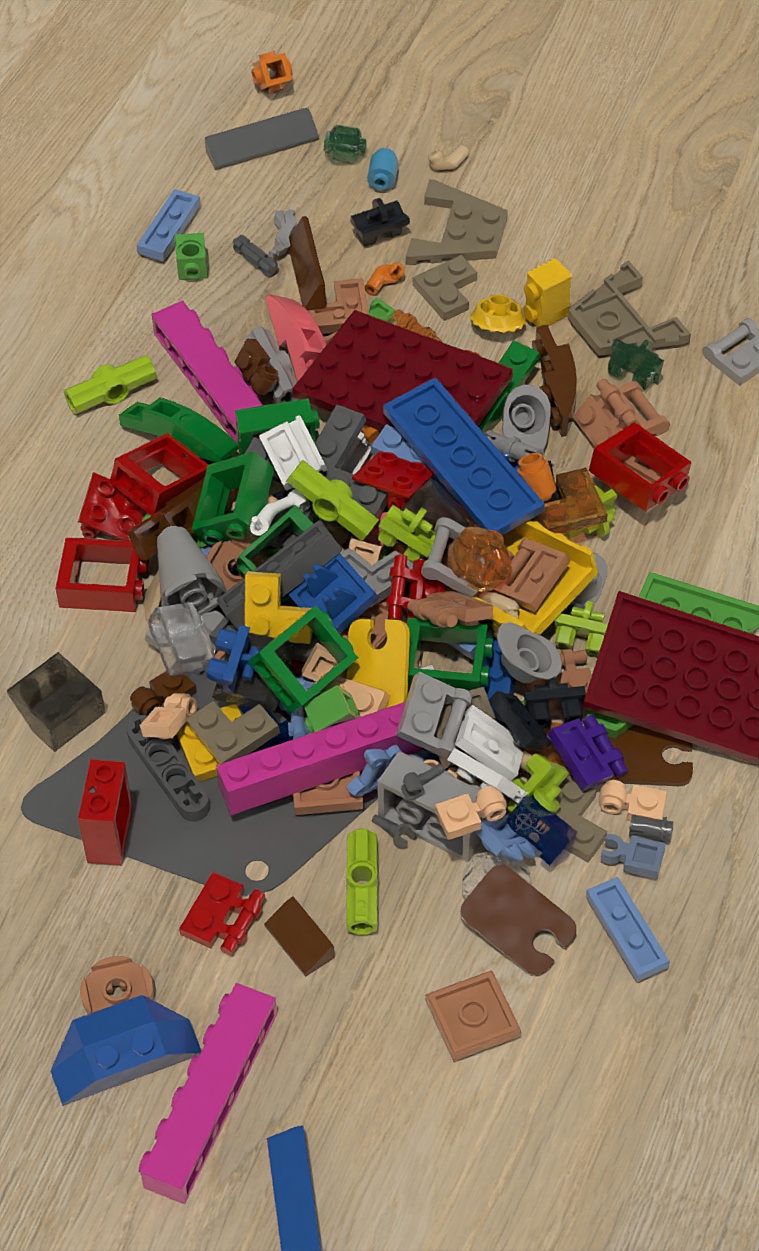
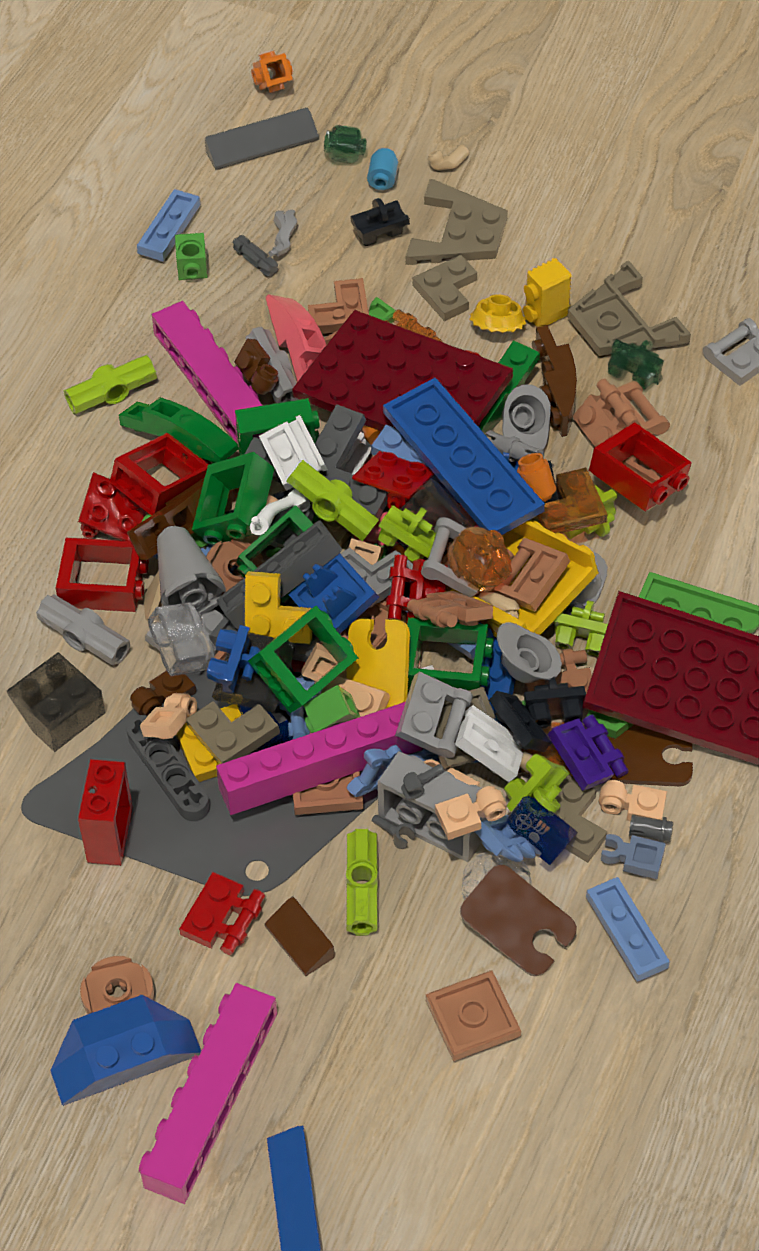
reddish brown slope [289,216,326,310] -> none
orange arm [364,262,405,295] -> none
white plate [447,748,527,805] -> none
none -> light grey piece [36,594,130,665]

